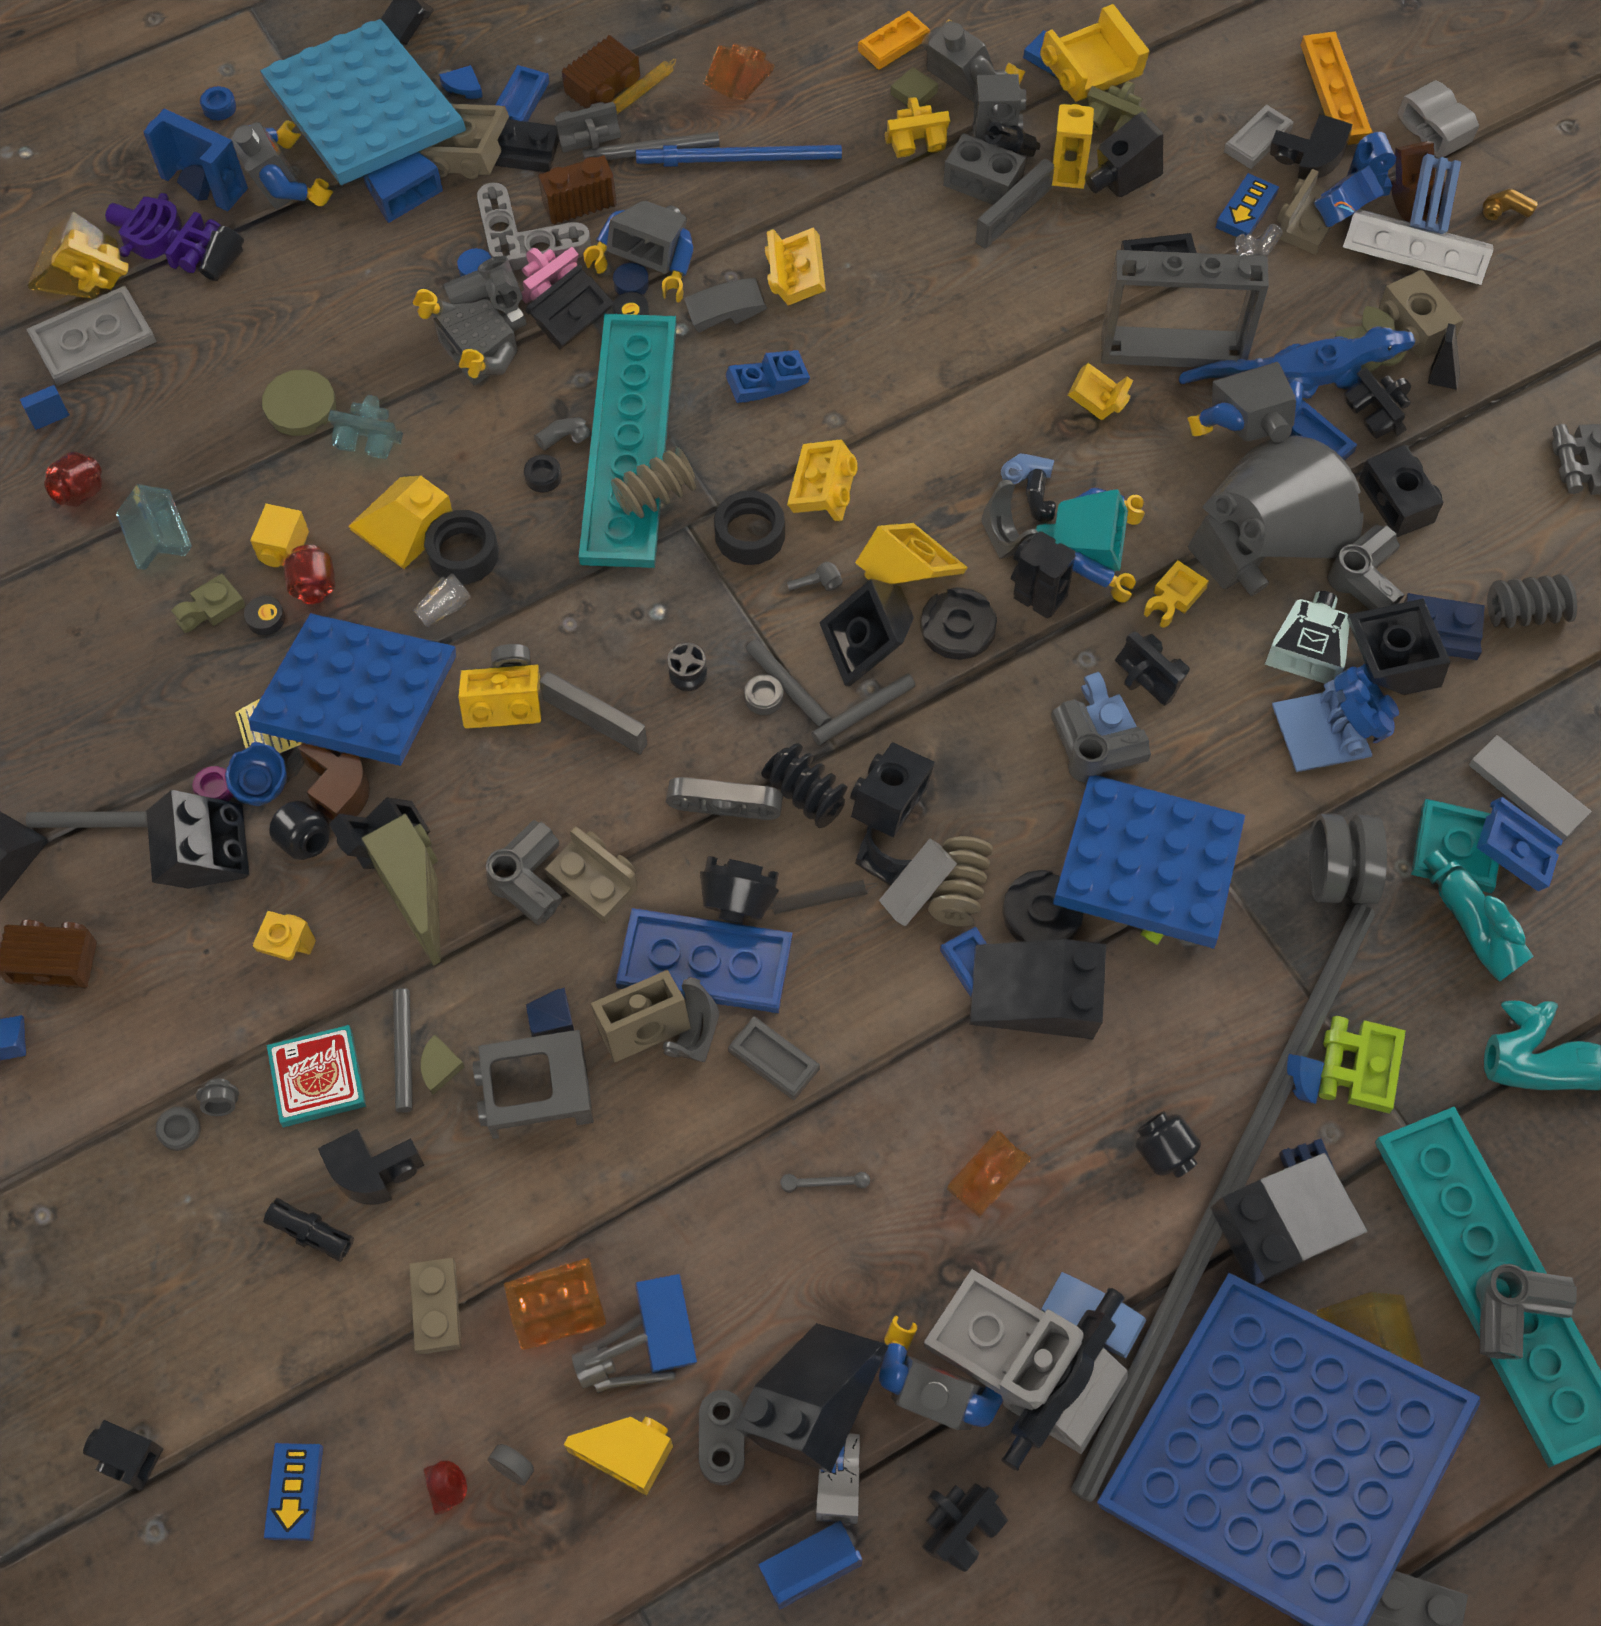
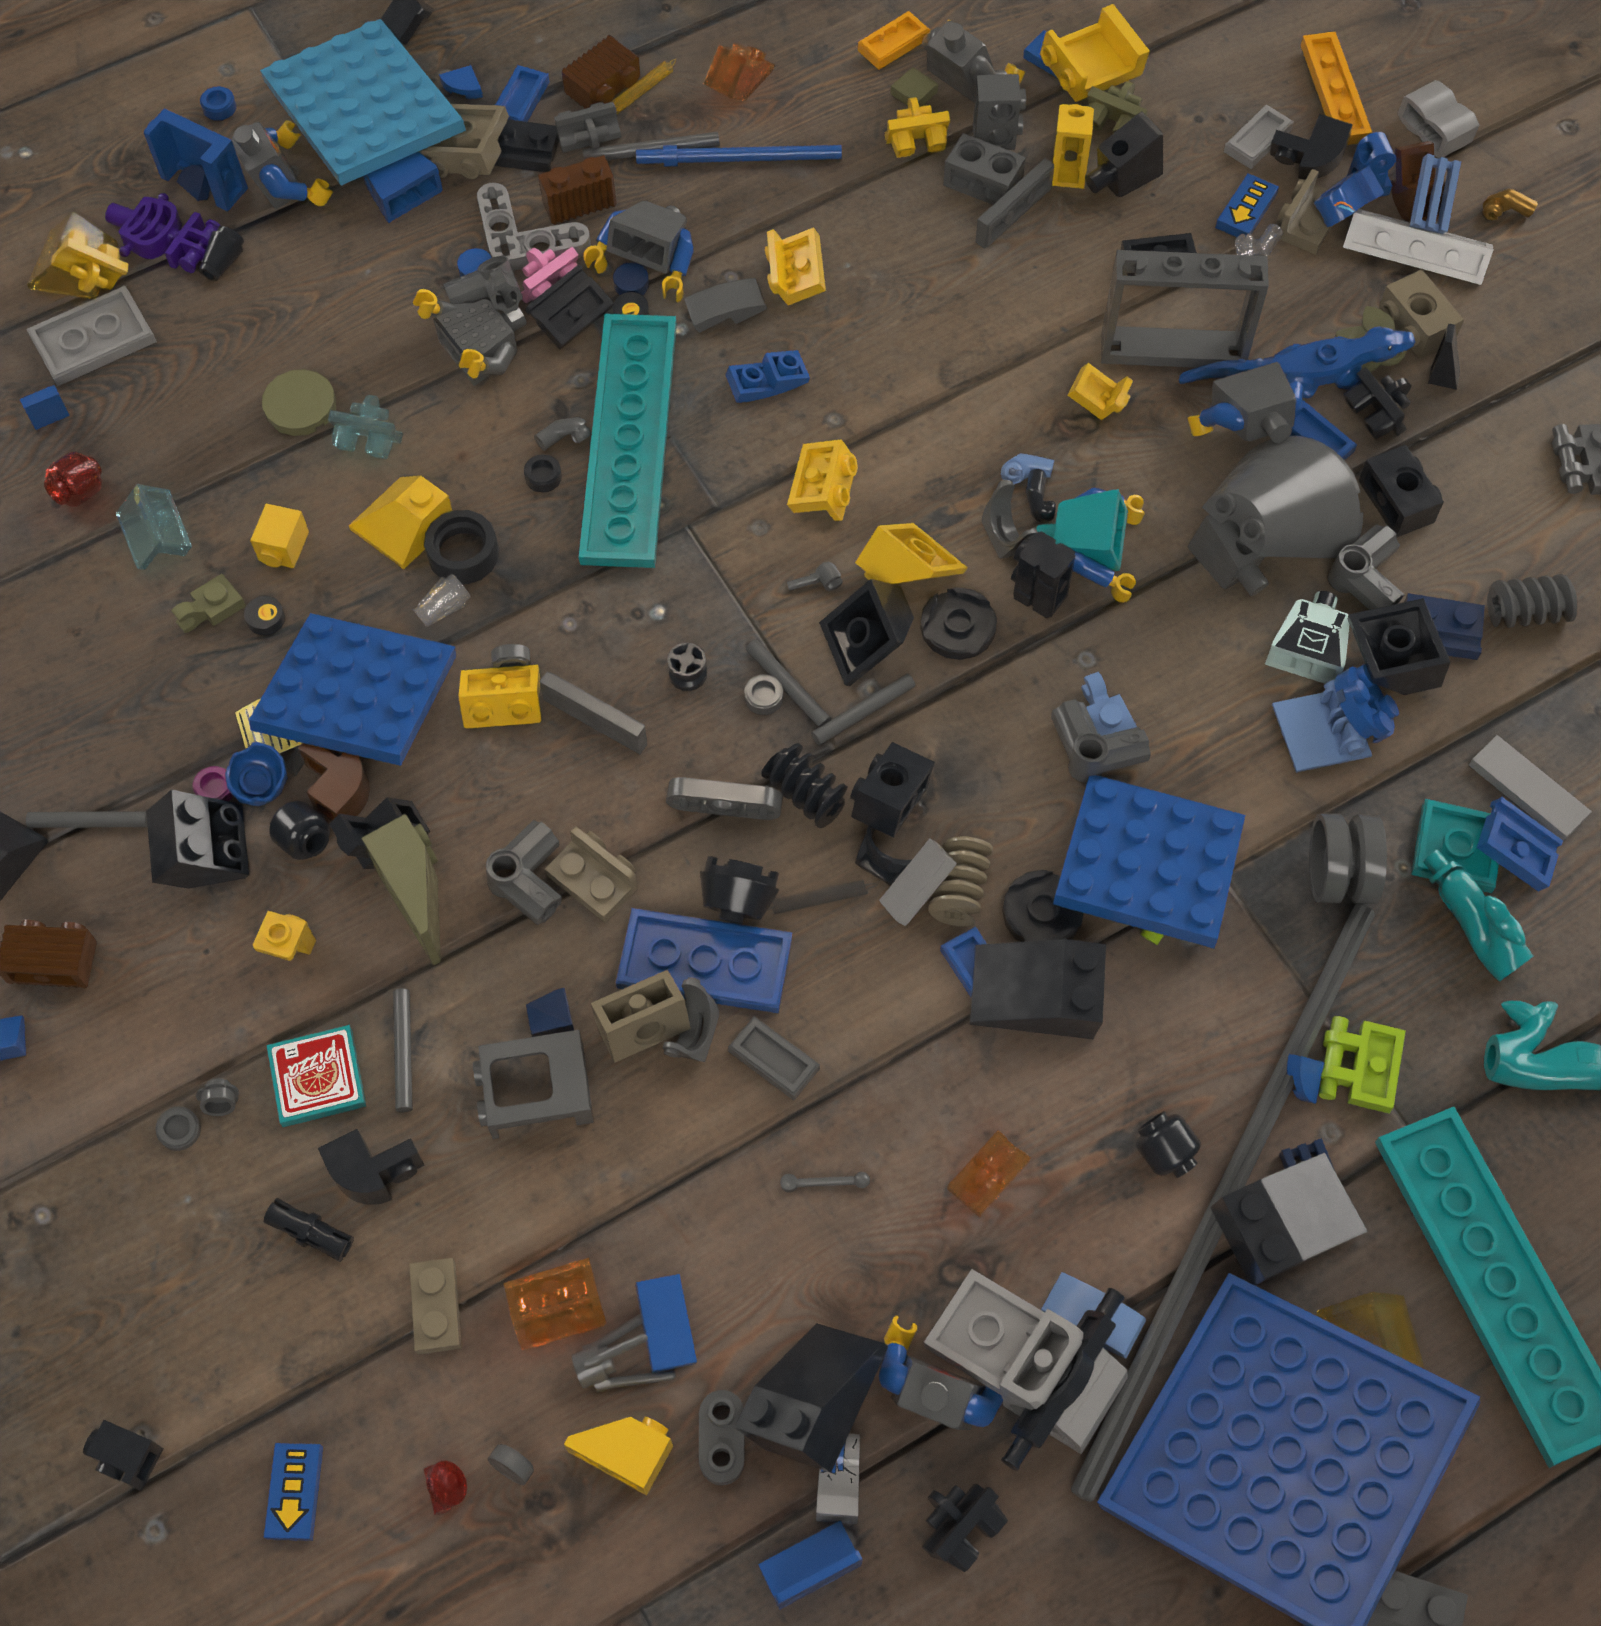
clear red head [283,545,336,604] -> none
olive tile [421,1035,464,1095] -> none
dark tan piece [611,446,696,519] -> none
black tyre [714,490,785,565] -> none
black axle [985,121,1040,157] -> none
black hips [1115,631,1190,706] -> none
yellow plate [1144,560,1209,628] -> none
dark grey piece [1475,1264,1577,1360] -> none

